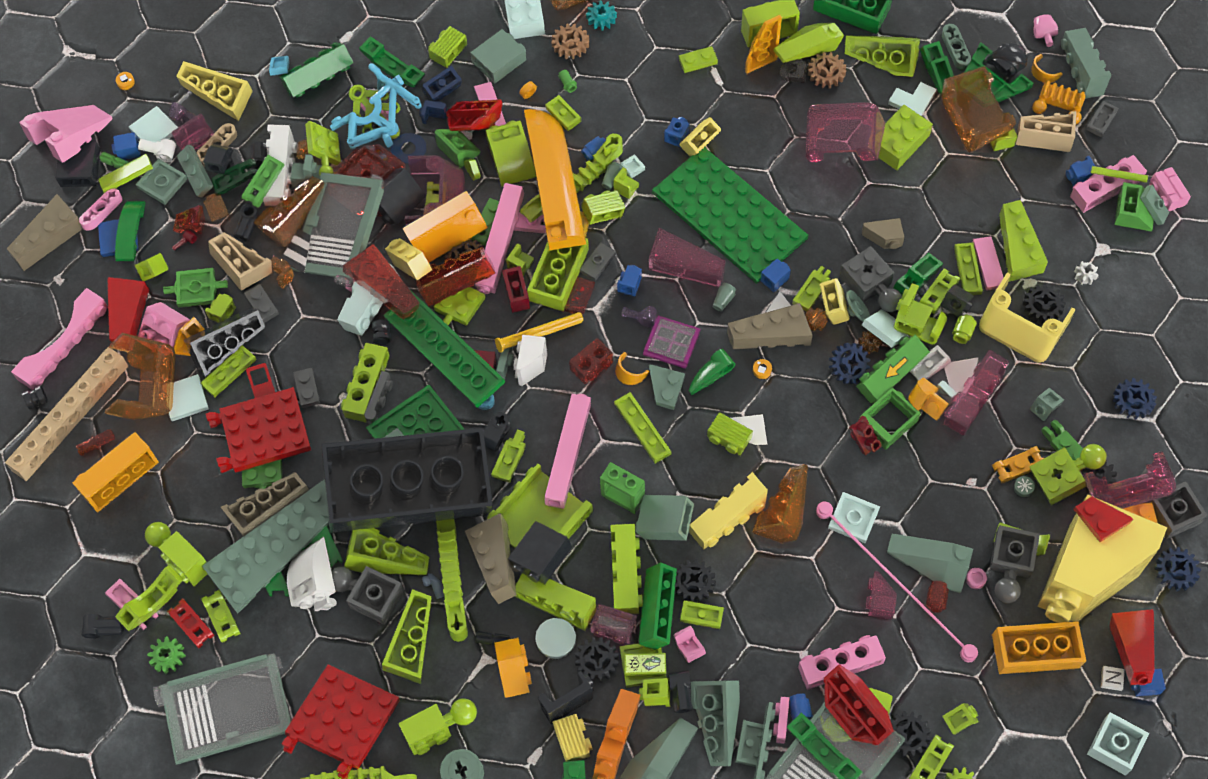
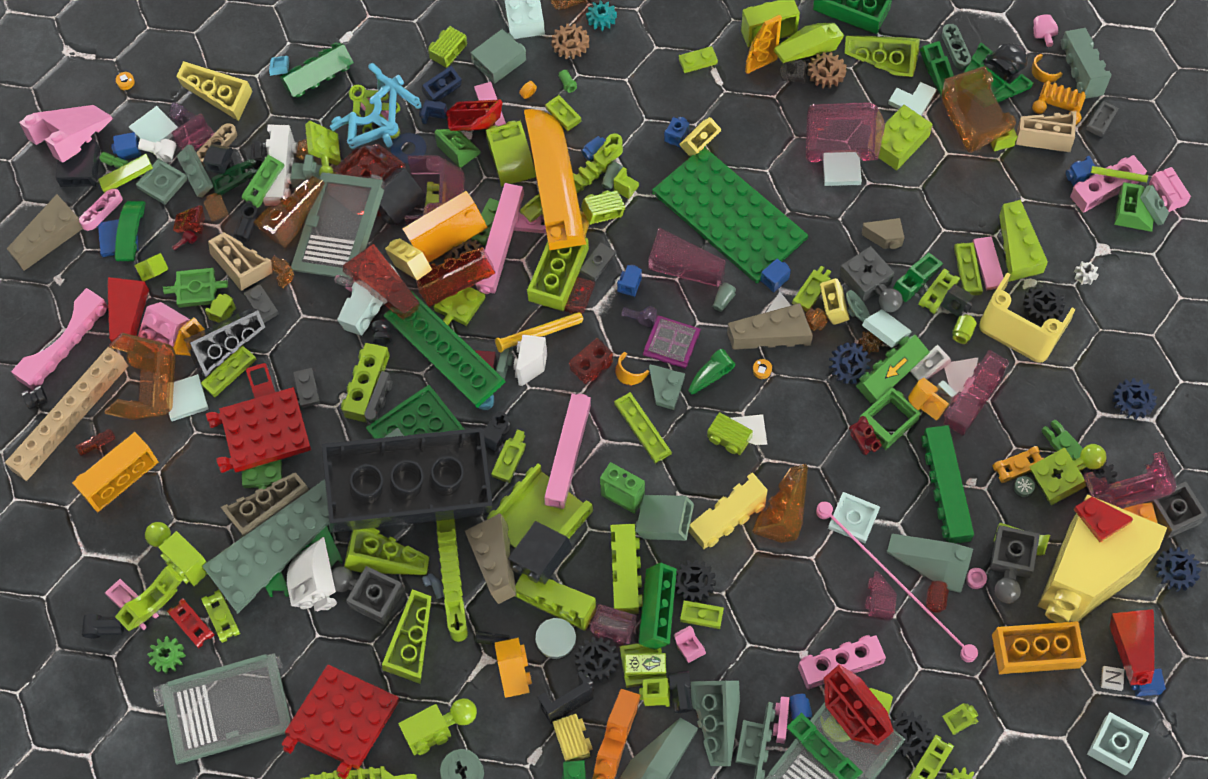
sticker [280,229,311,273] -> none
green slope [359,36,425,87] -> none
lime tile [464,158,481,181] -> none
dark red brick [502,266,530,313] -> none
lime panel [506,243,534,276] -> none
light aqua tile [620,154,645,178] -> none
lime piece [894,283,947,344] -> none
sand green bracket [1030,388,1064,421] -> none
none -> light aqua tile [822,150,862,186]
none -> green brick [921,425,974,544]

